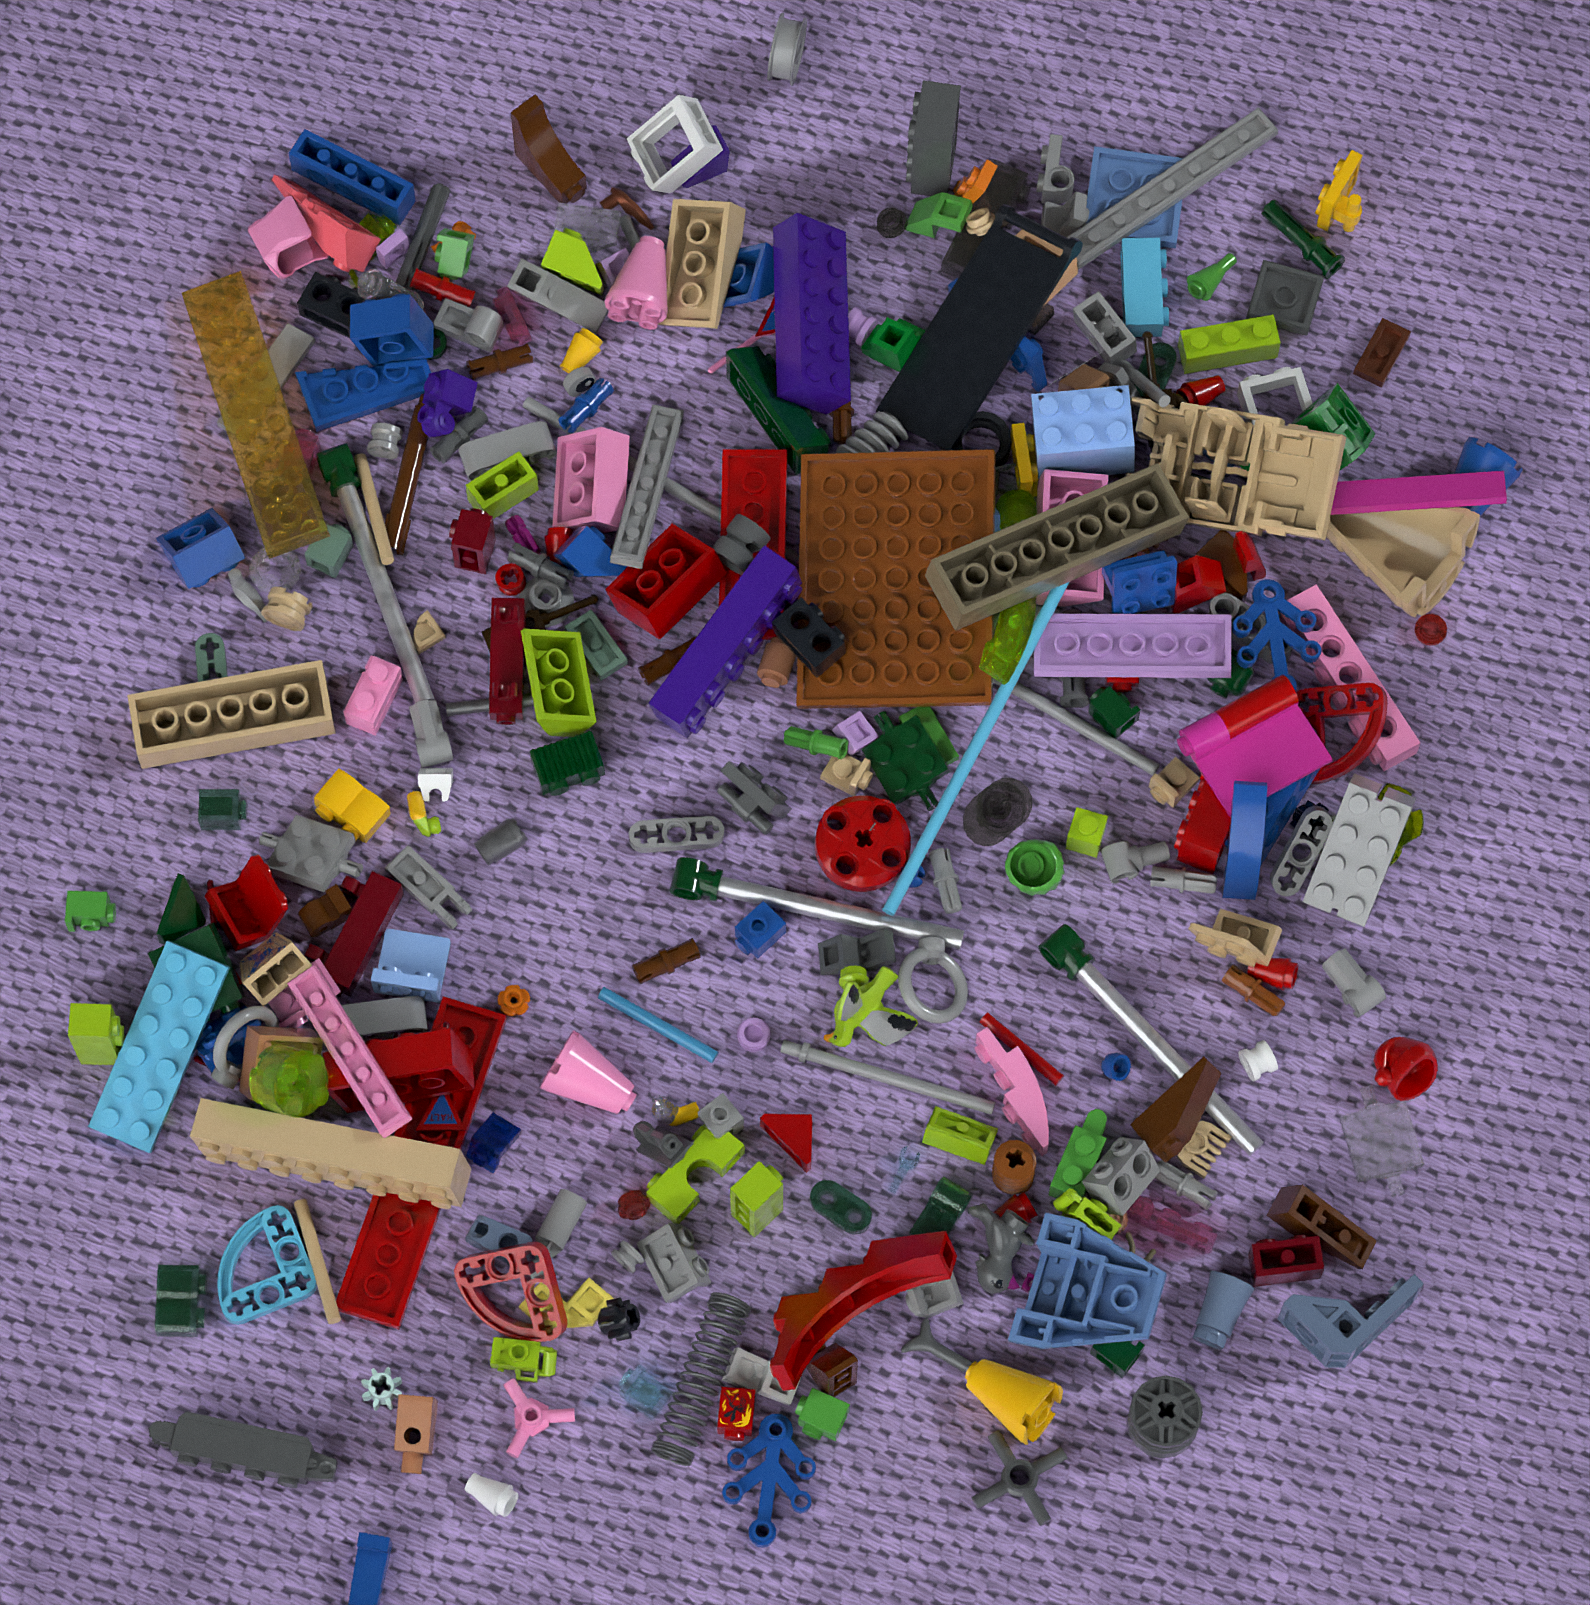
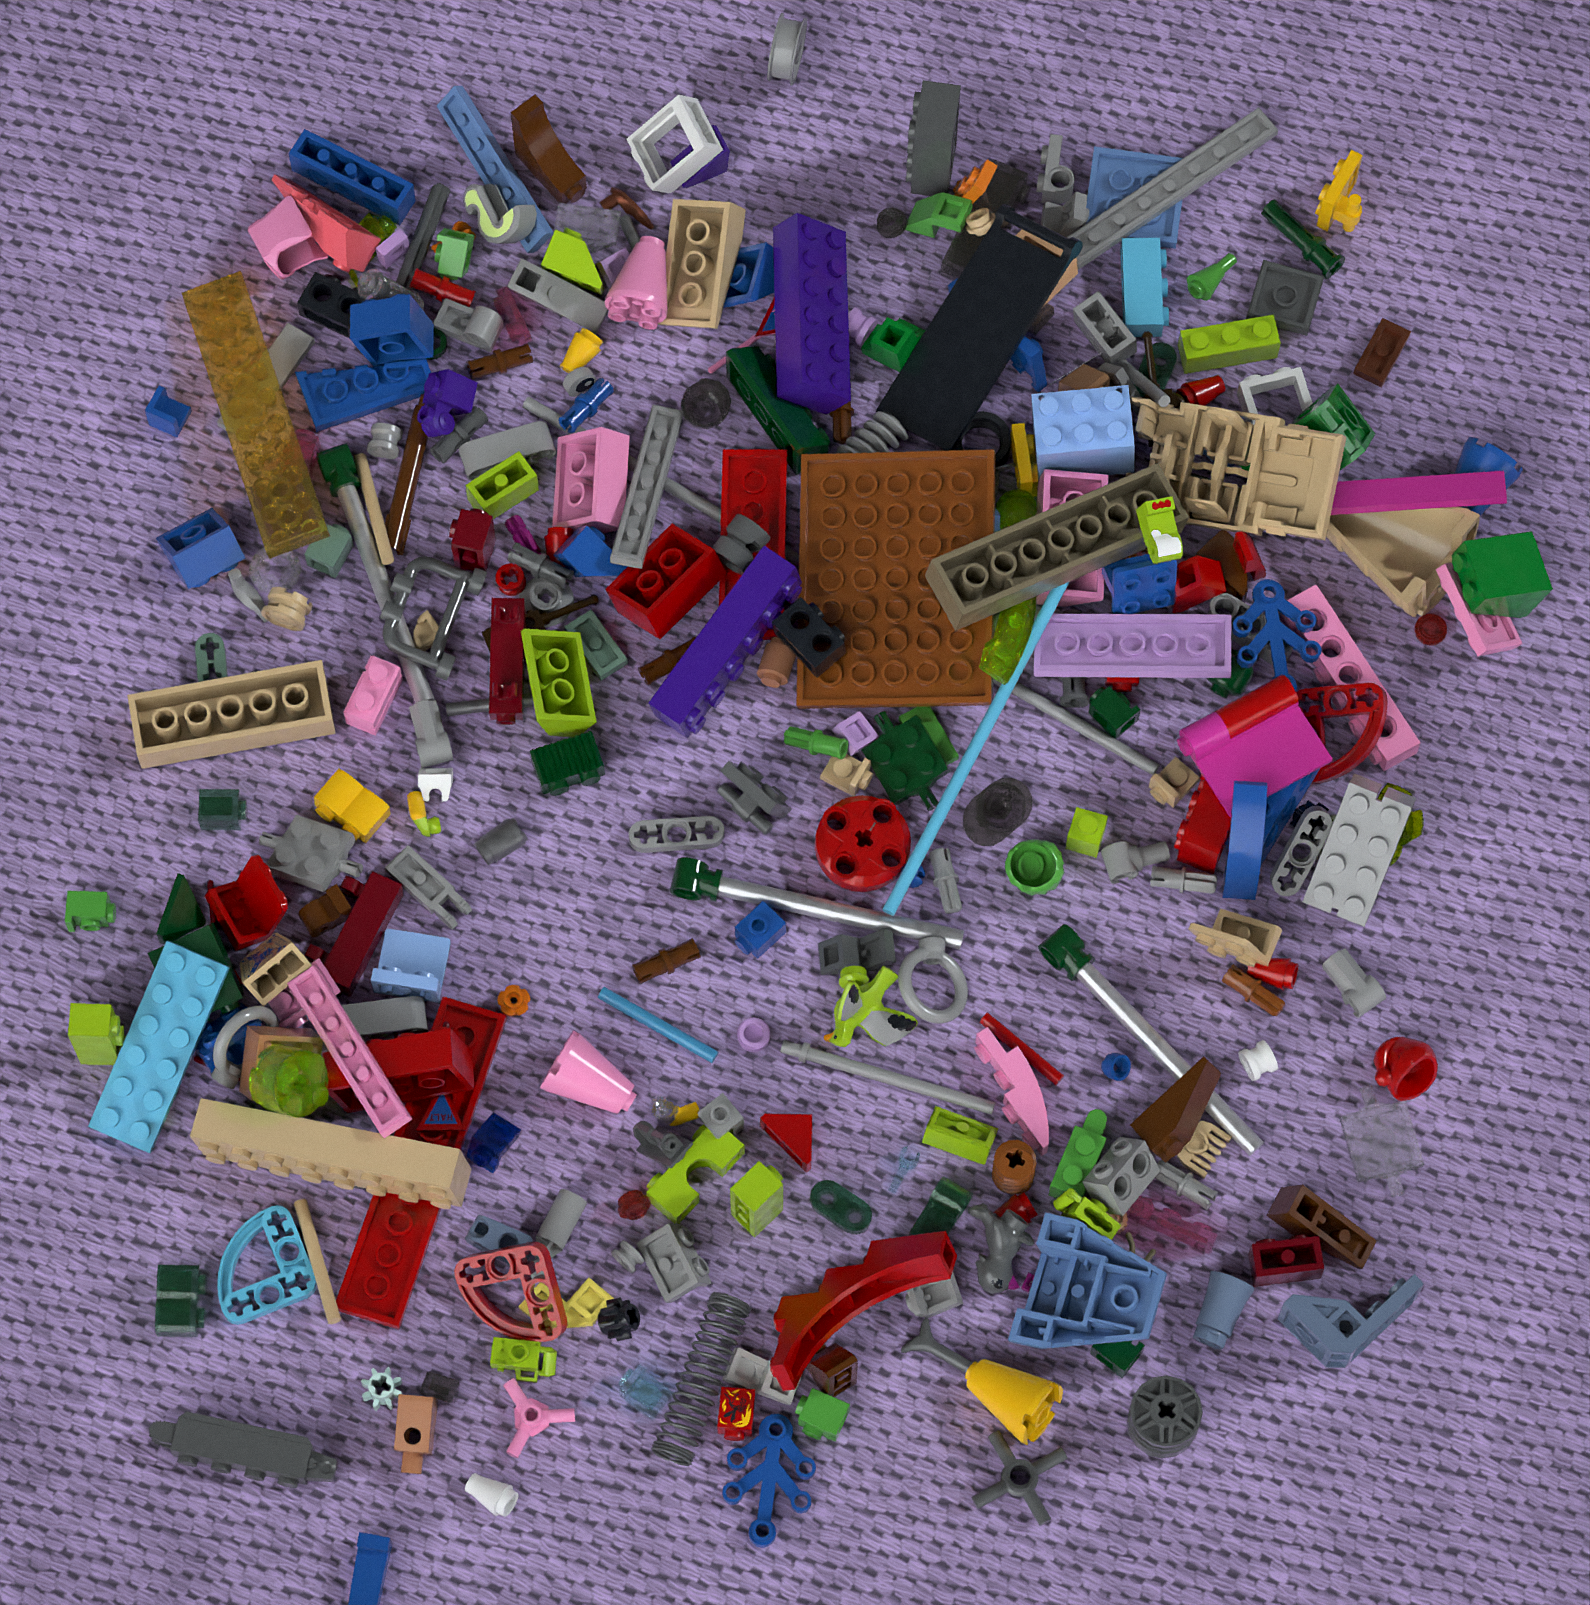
none -> blue panel [145,385,192,437]
none -> dark grey bar [379,556,487,681]
none -> clear smoke slope [420,1371,460,1403]
none -> medium blue plate [437,86,554,253]
none -> light grey animal [463,184,537,244]
none -> clear smoke hair [681,378,731,429]
none -> lime leg [1136,496,1183,564]
none -> bright pink plate [1436,562,1523,657]
none -> green slope [1451,531,1553,618]

